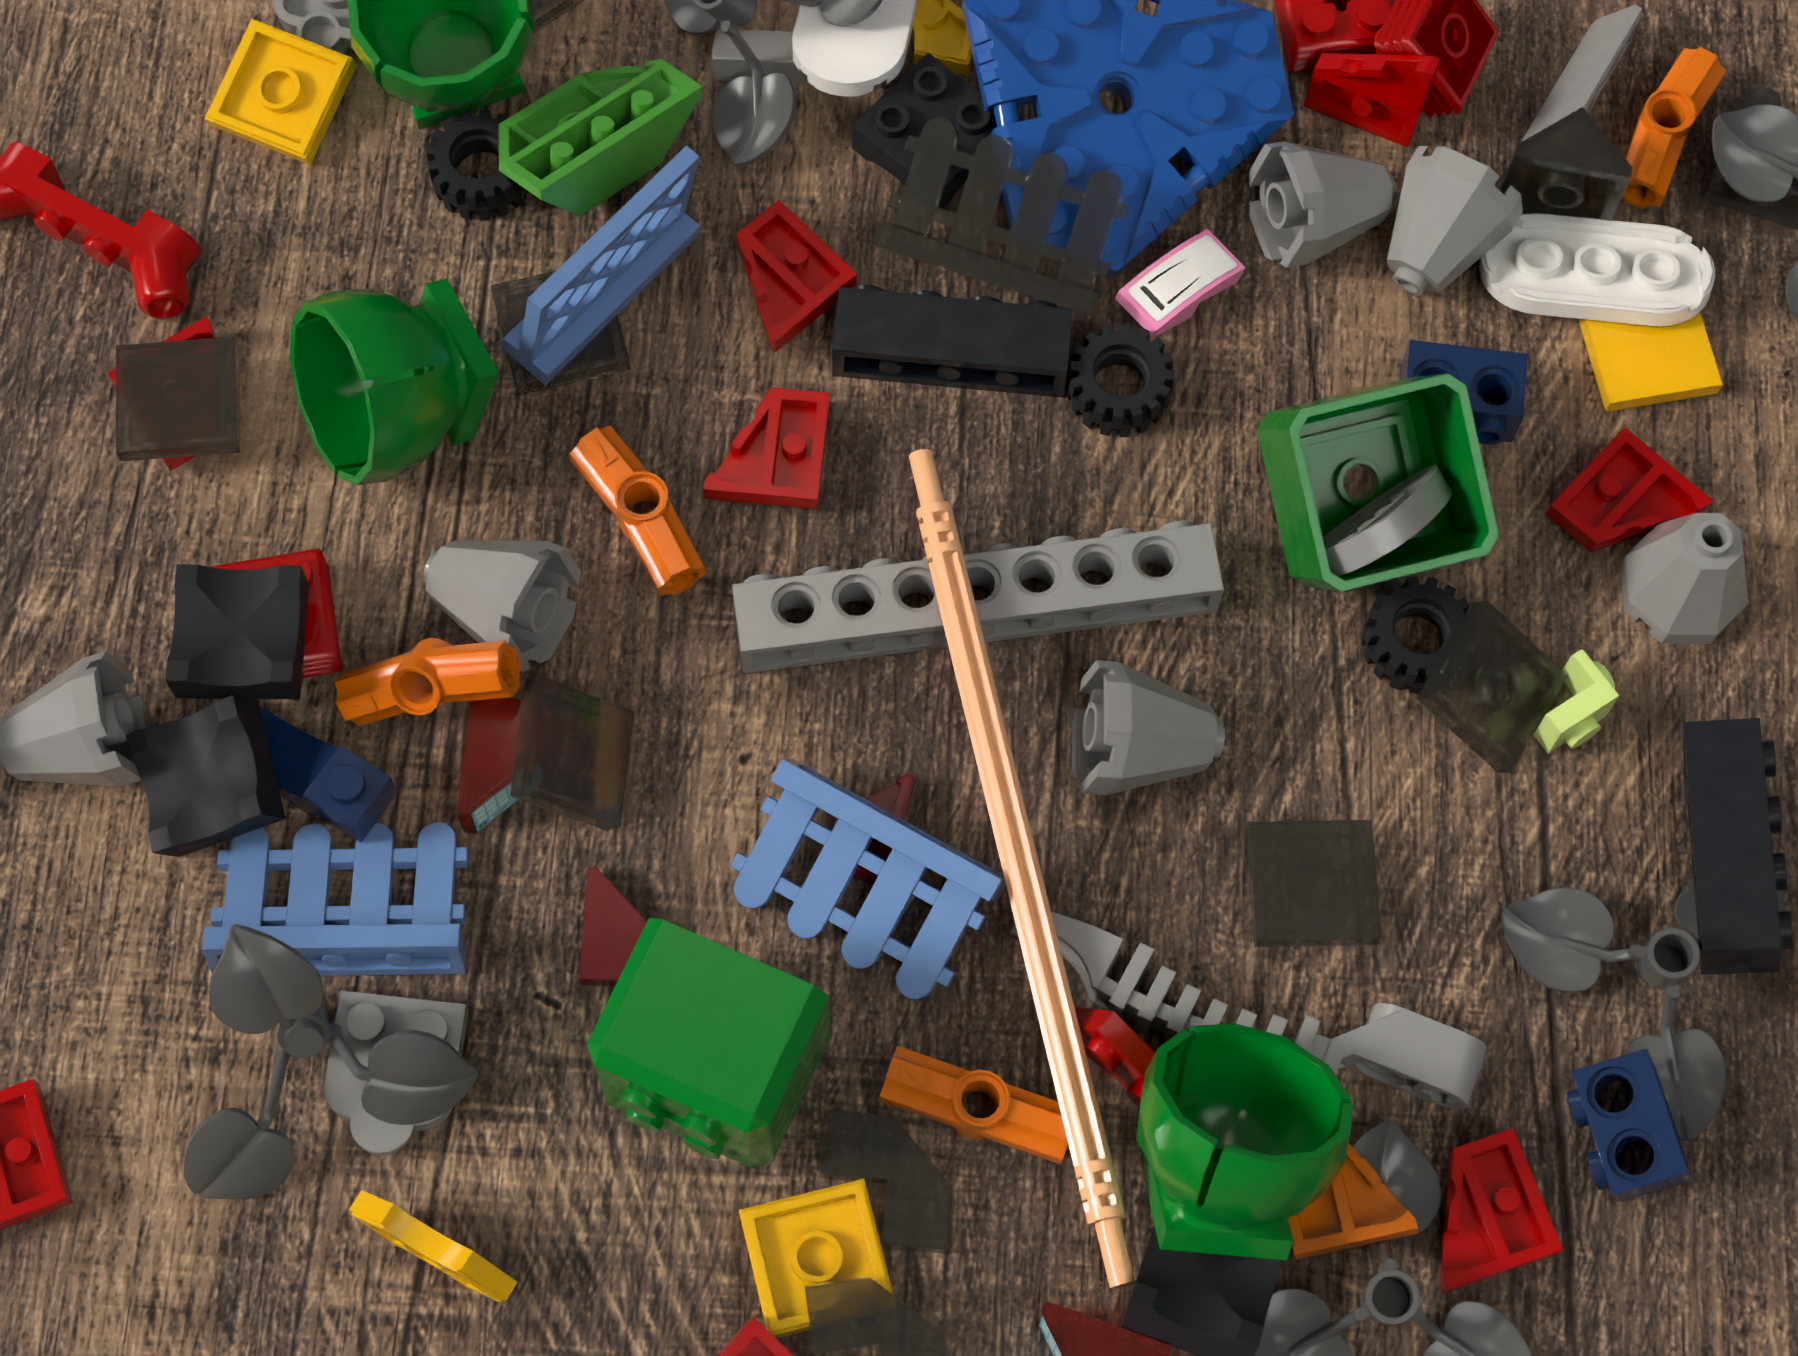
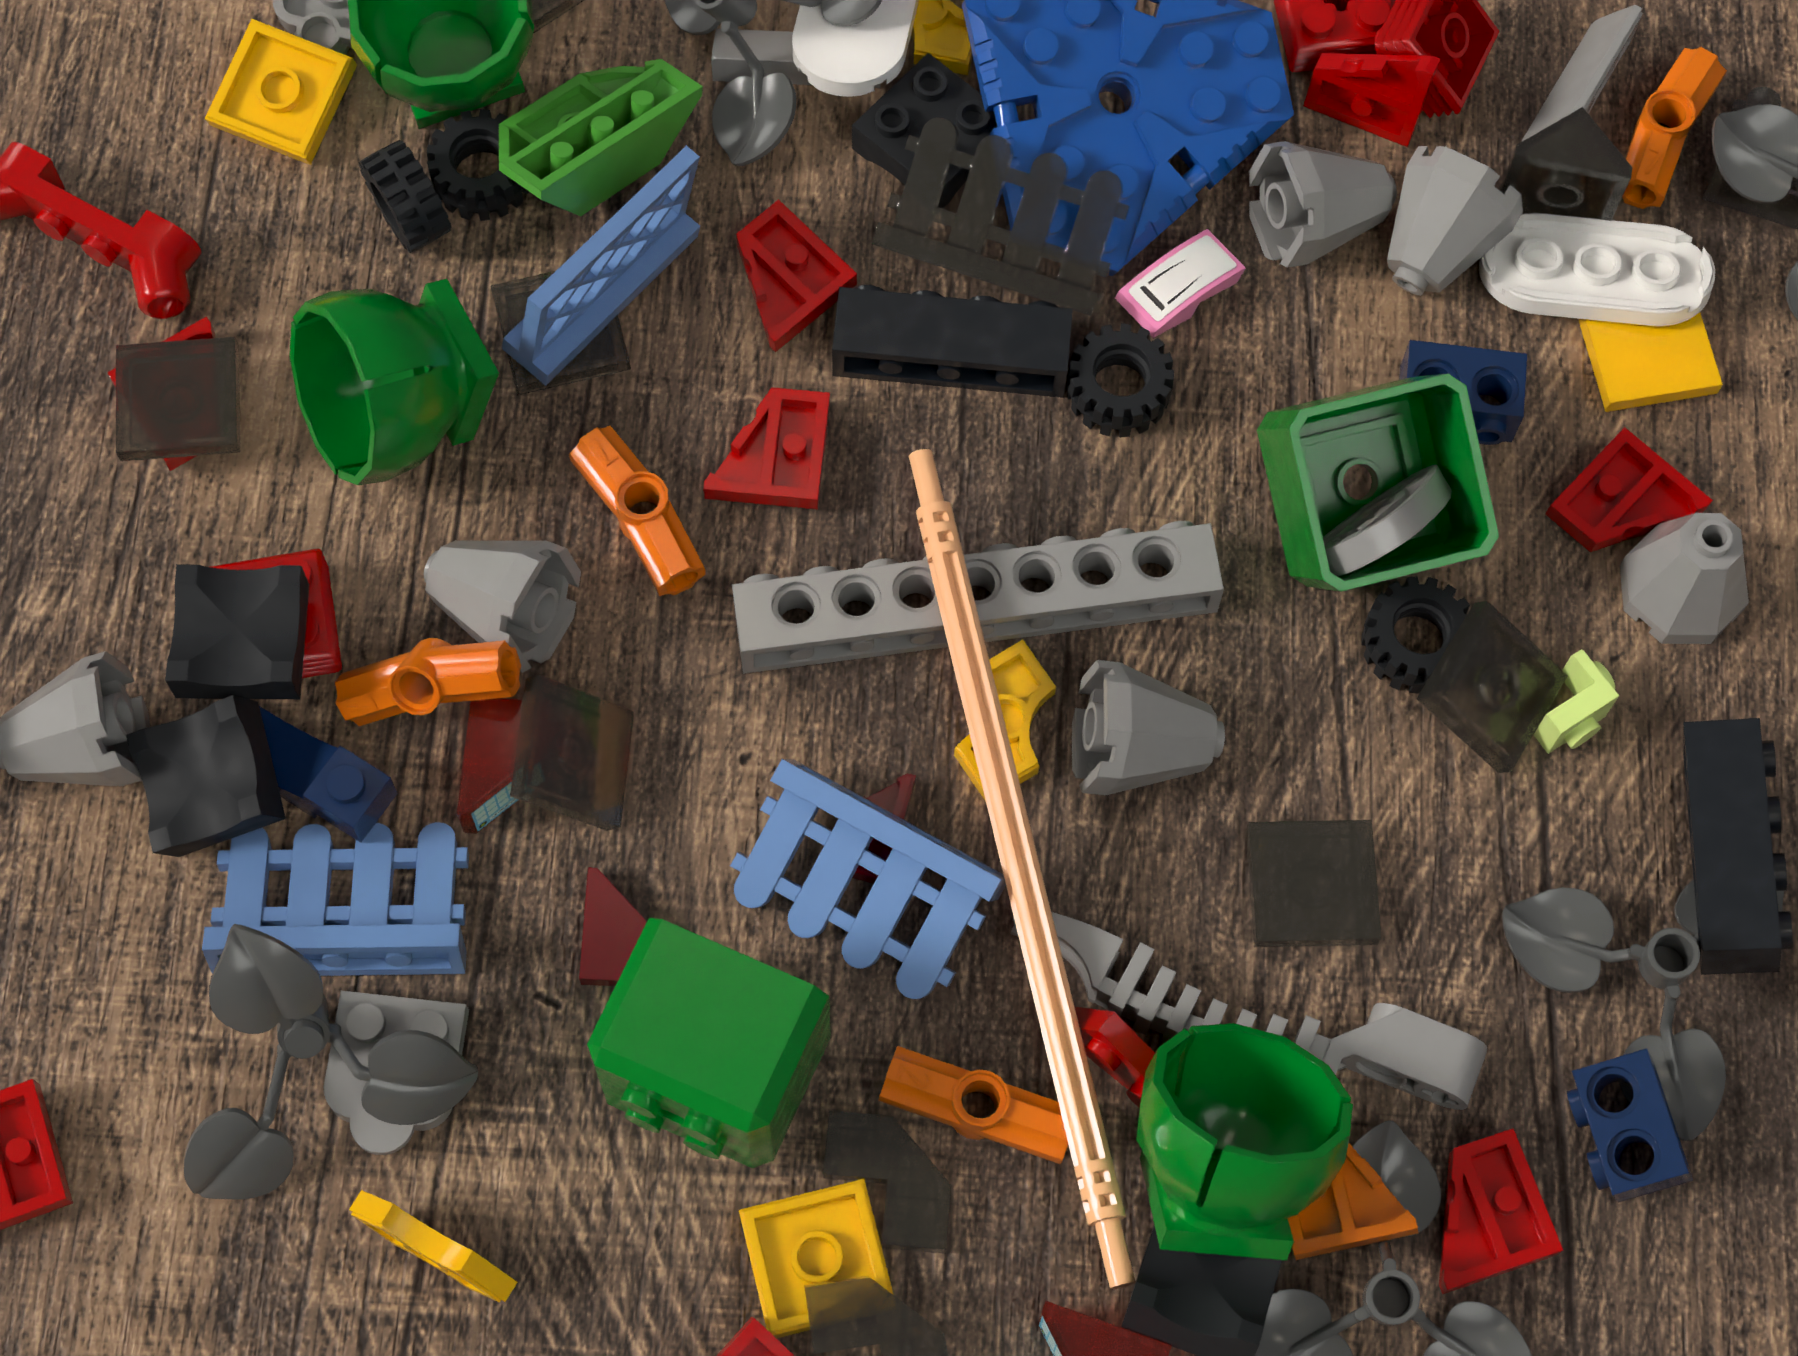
none -> black tyre [358,140,452,253]
none -> yellow tile [954,640,1056,802]

